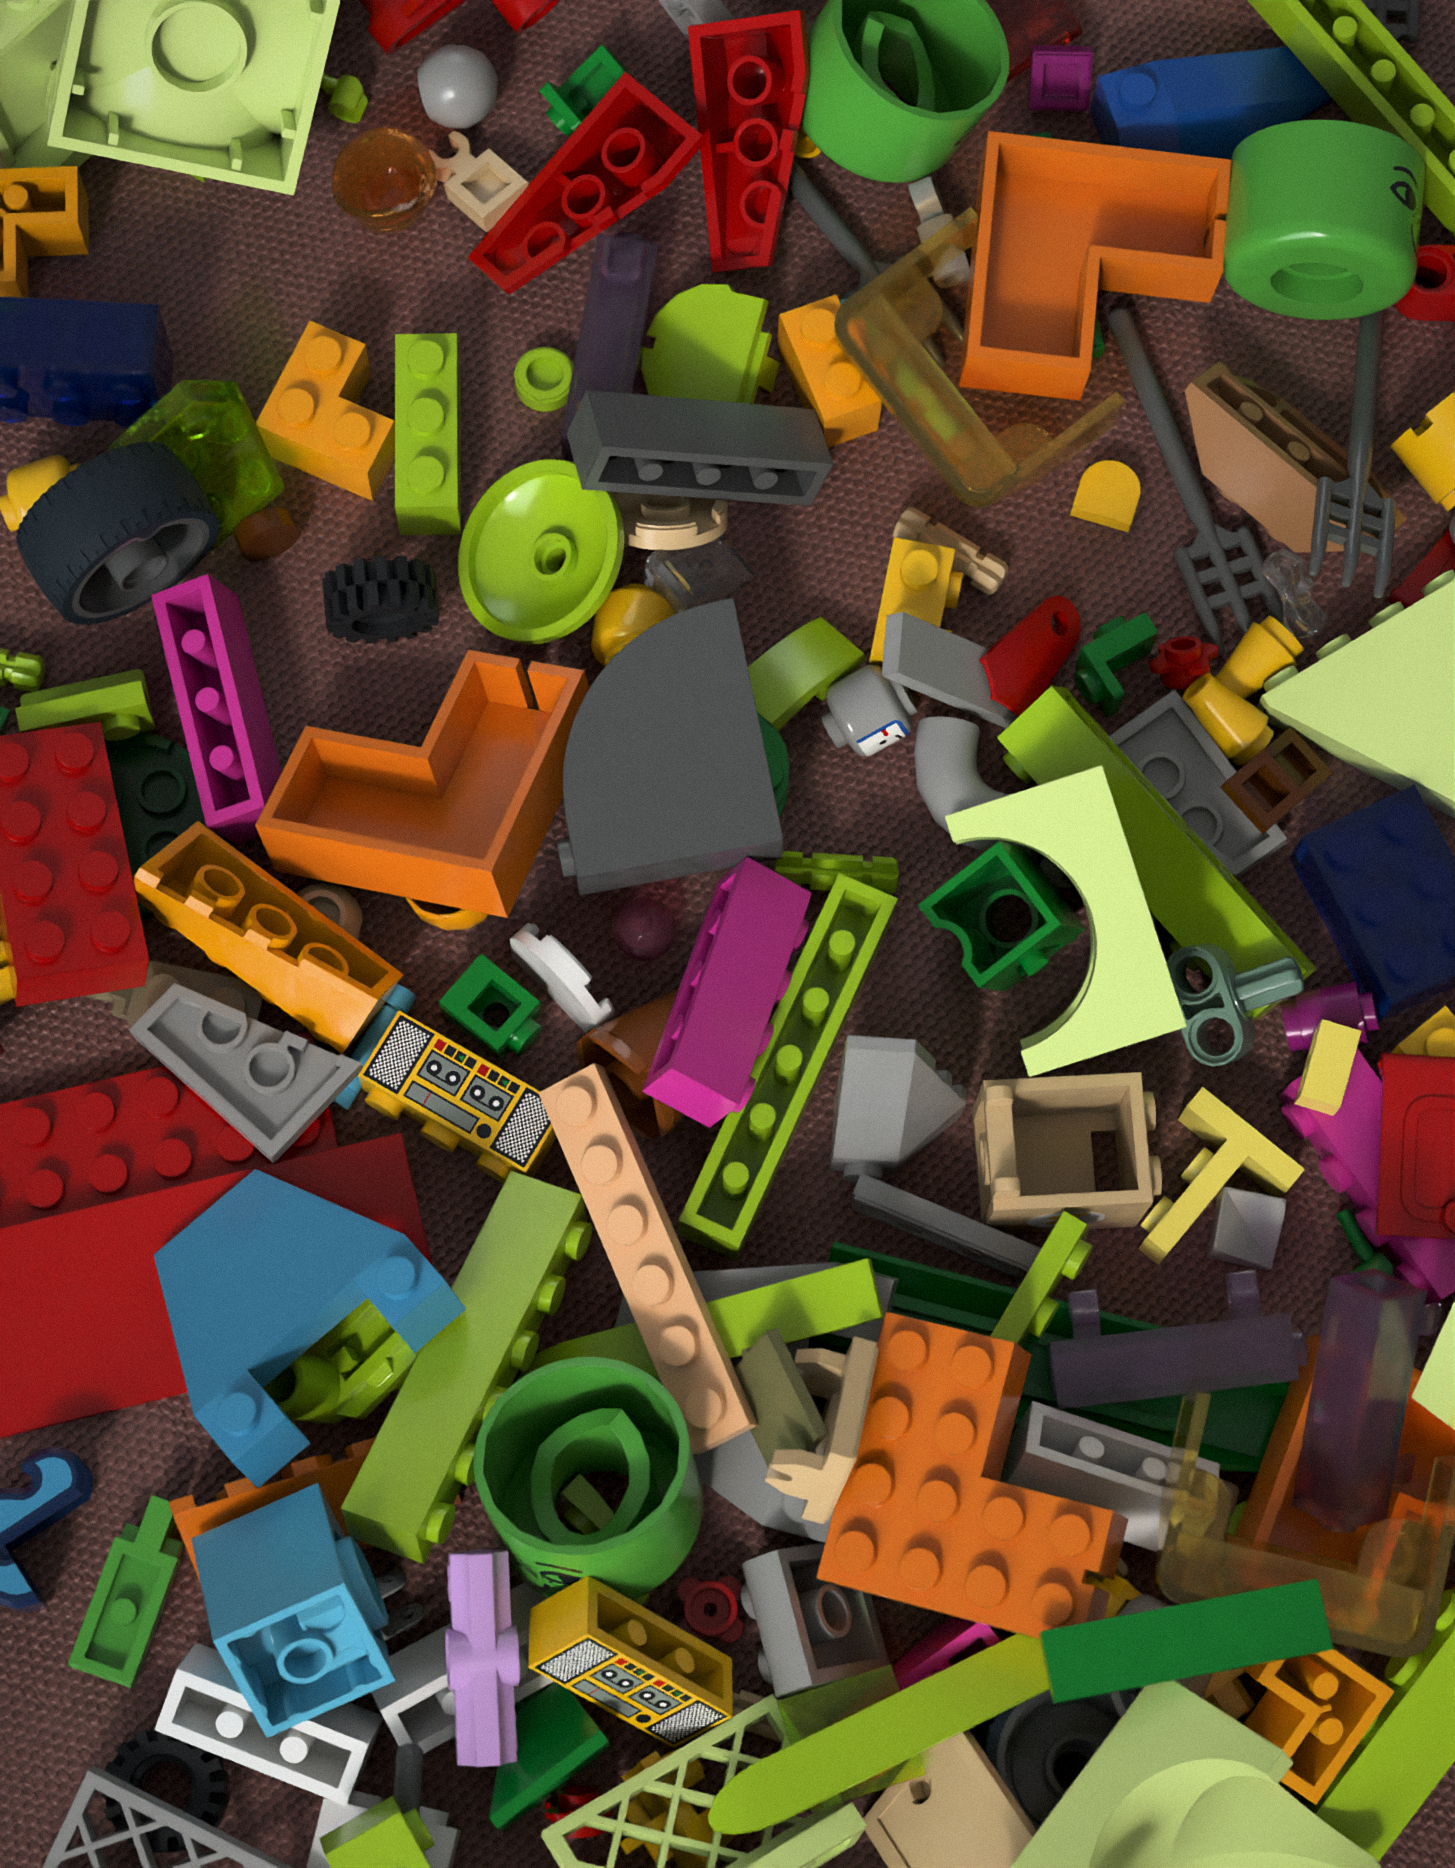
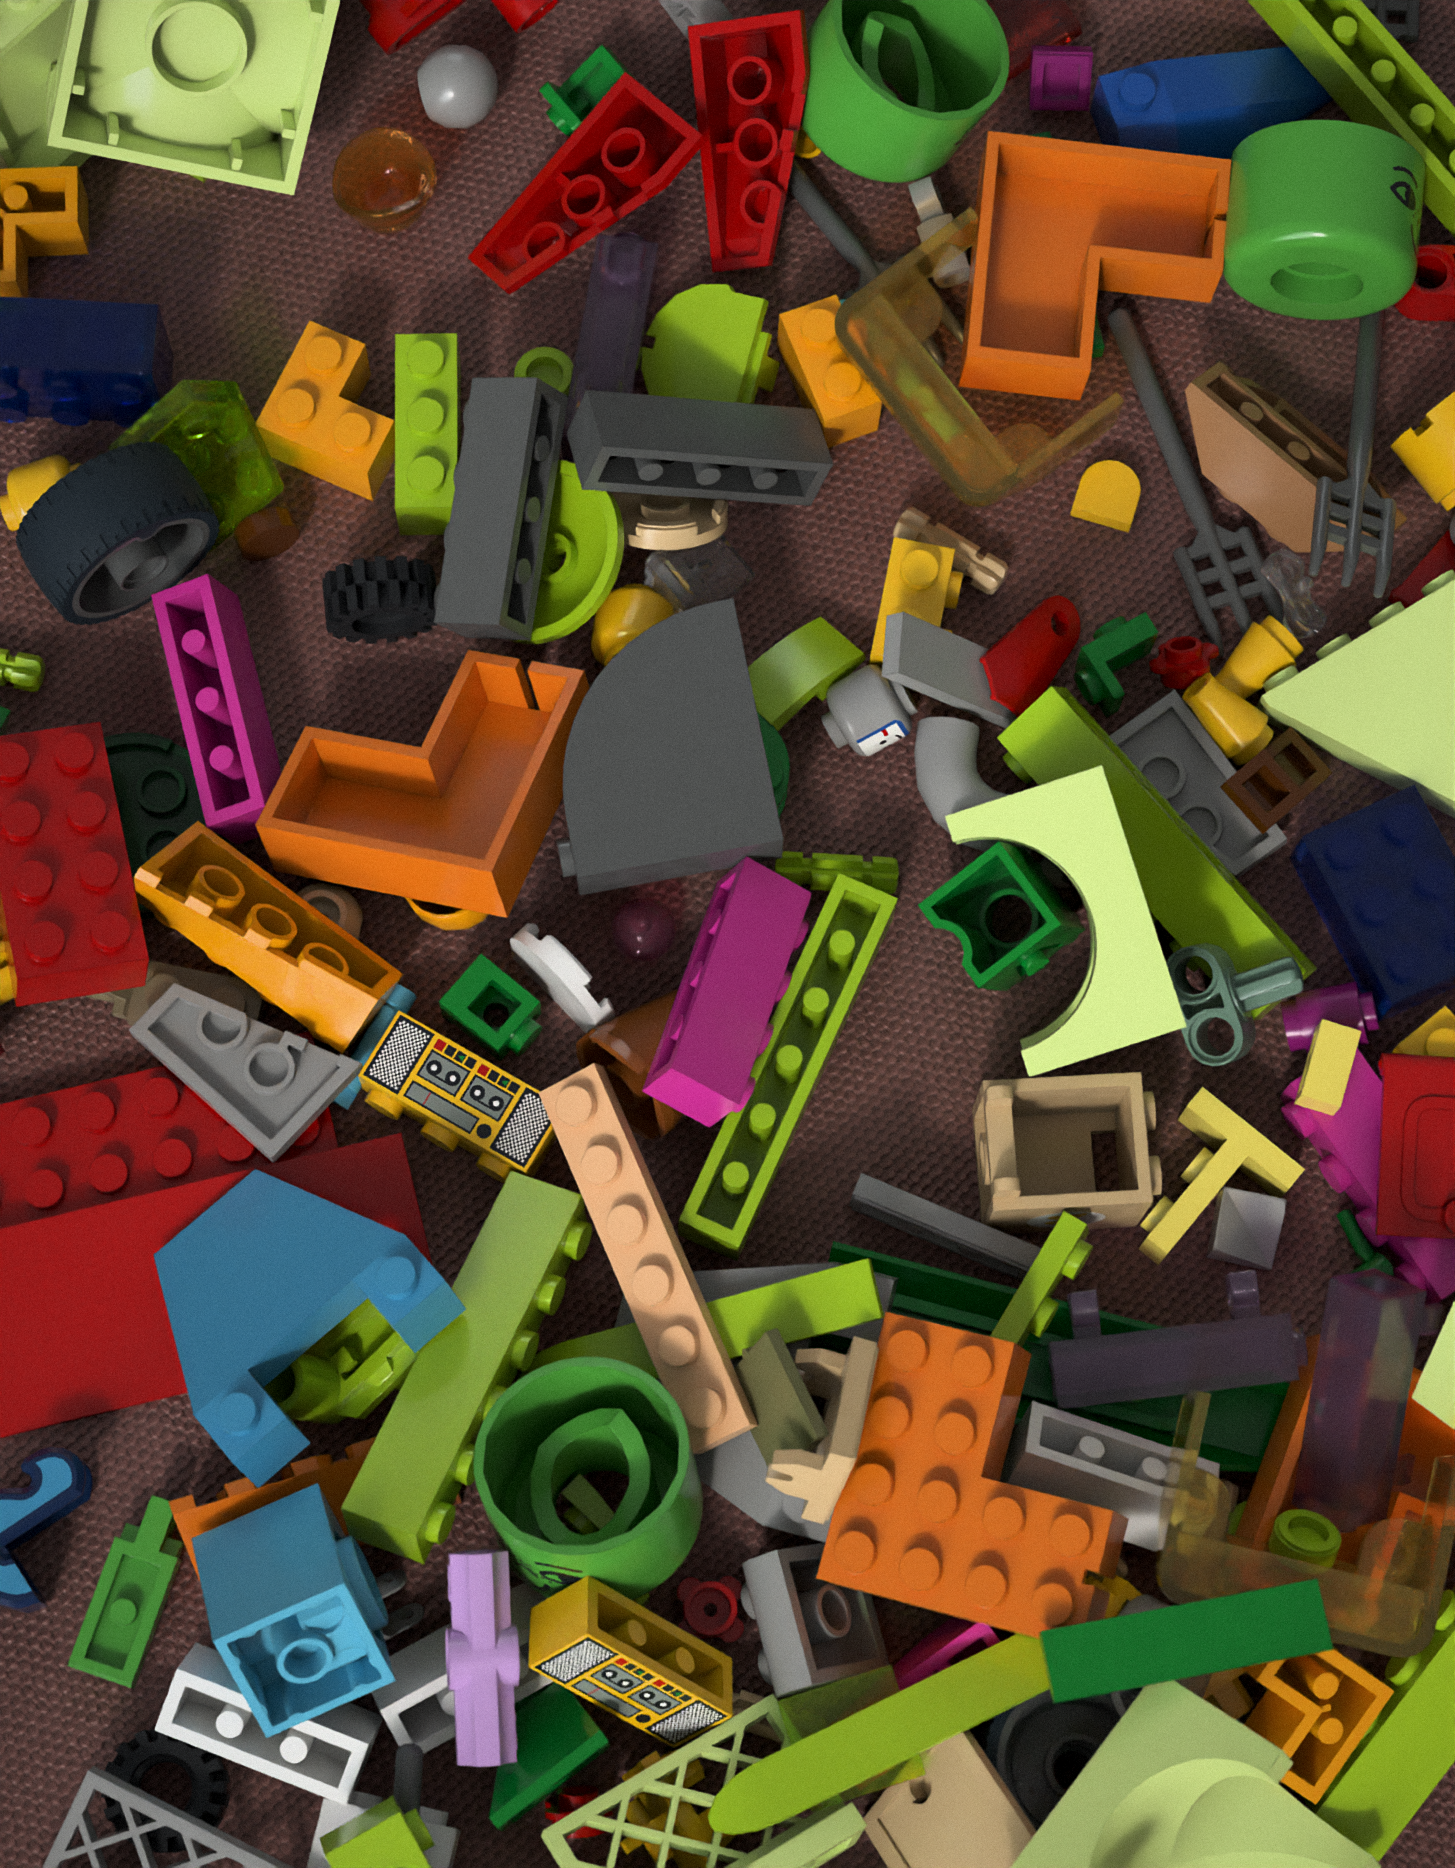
lime bracket [15,669,156,741] -> none
lime hand [320,72,368,123] -> none
tan plate [425,131,529,233] -> none
light grey wedge [830,1035,967,1182] -> none
none -> dark grey brick [434,377,568,641]
none -> lime tile [1268,1509,1341,1574]

